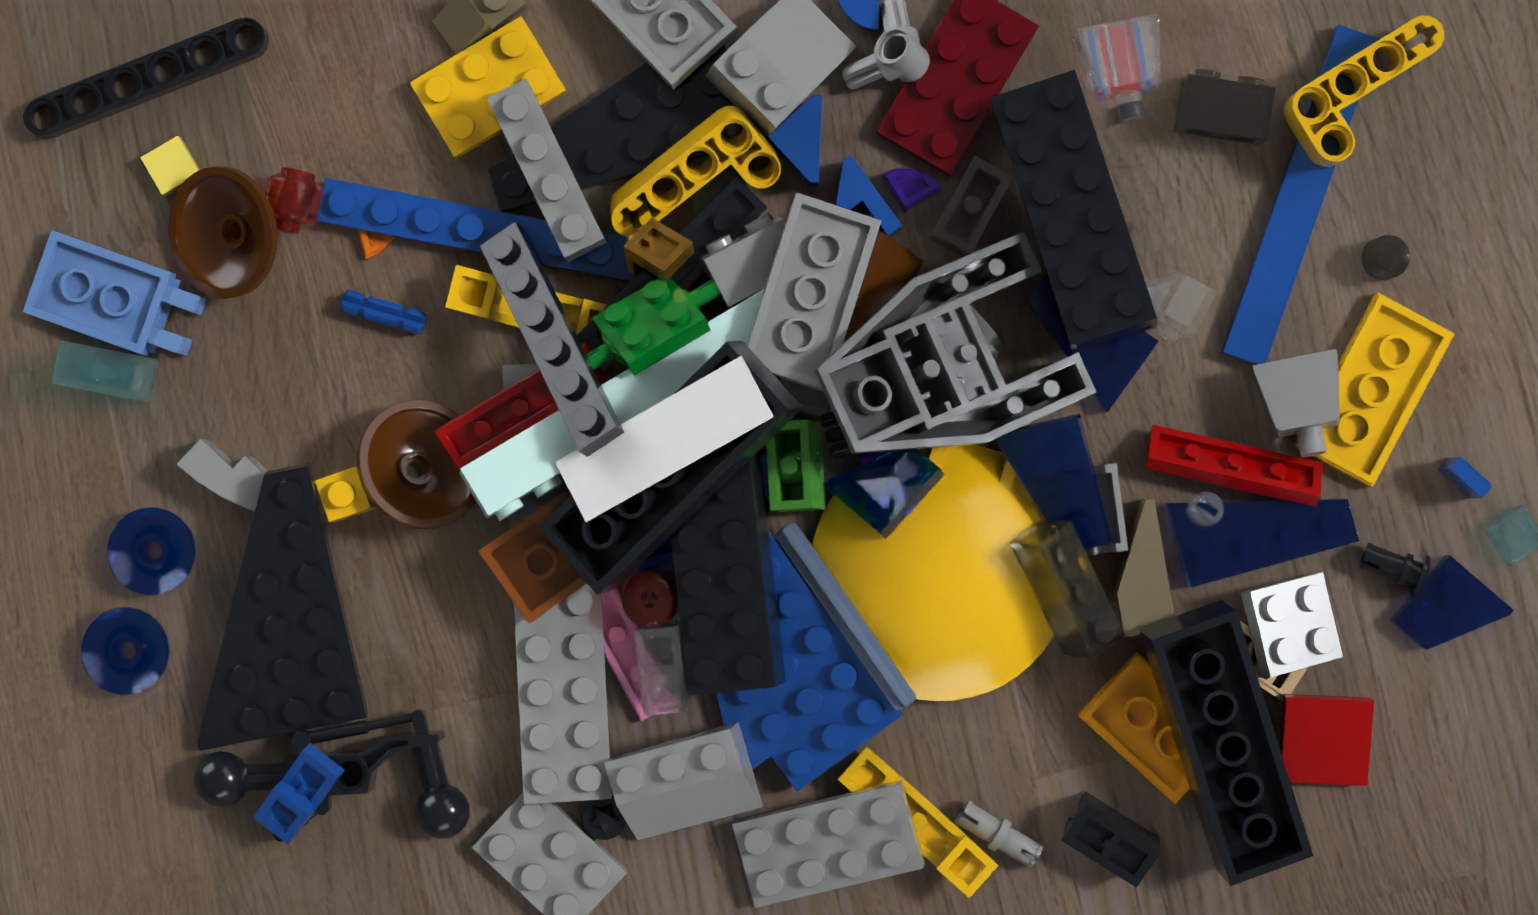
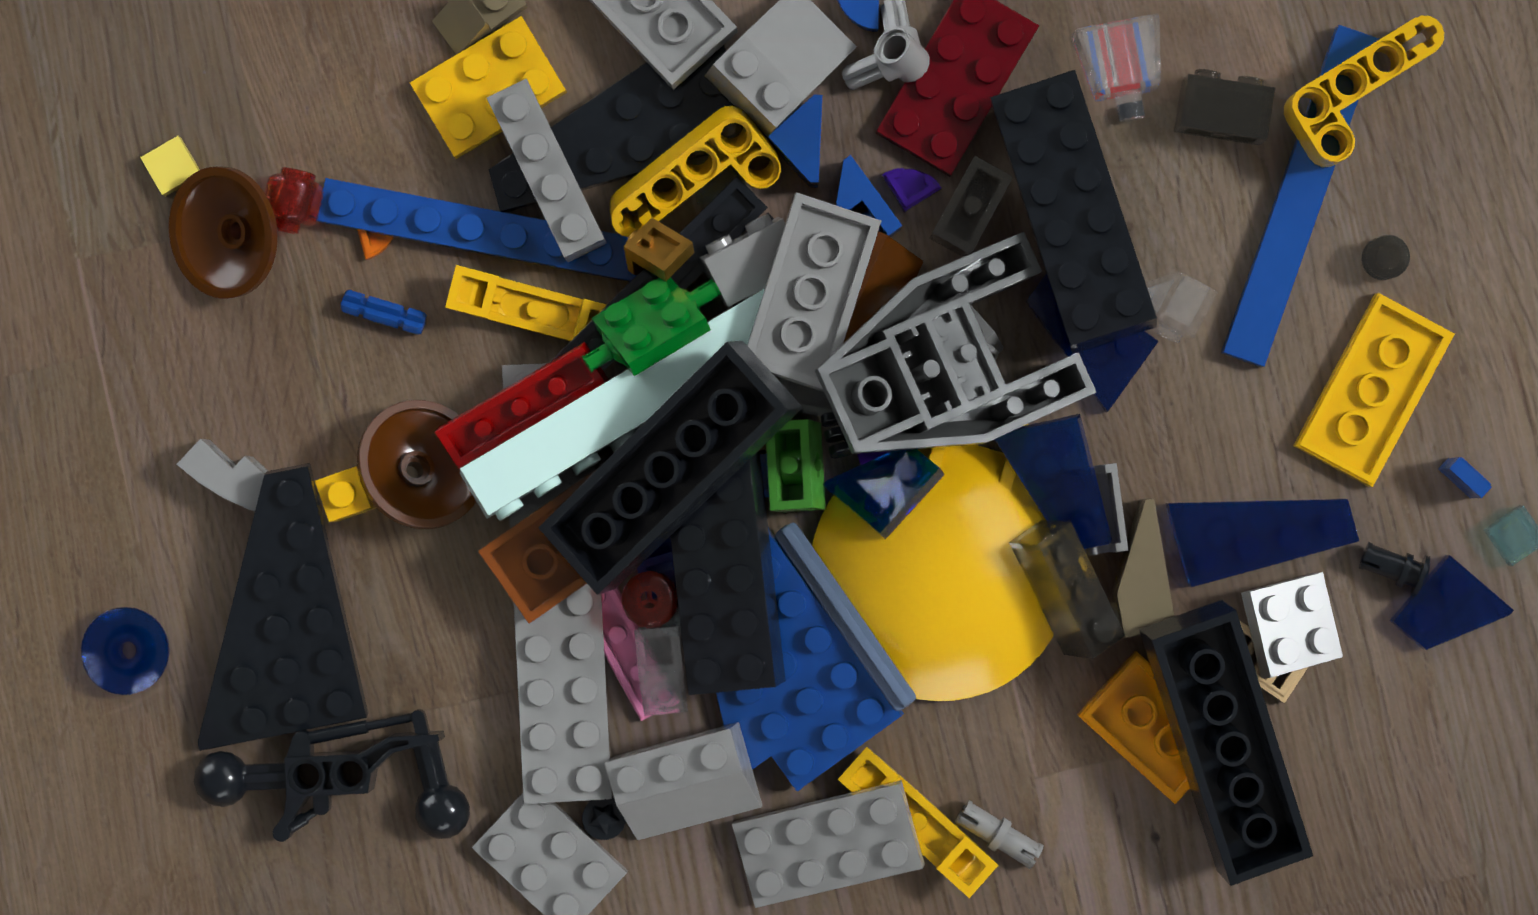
medium blue tile [22,230,207,356] -> none
black beam [23,17,269,139] -> none
clear light blue brick [51,340,159,403] -> none
clear blue dish [107,507,196,595] -> none
blue slope [253,743,345,845] -> none
plate [480,222,624,457] -> none
white sticker [555,355,774,522] -> none
black hinge [1062,791,1161,888] -> none
red plate [1145,425,1323,507] -> none
clear hinge [1187,491,1224,527] -> none
light grey torso [1253,349,1340,457] -> none
red tile [1280,694,1374,786] -> none

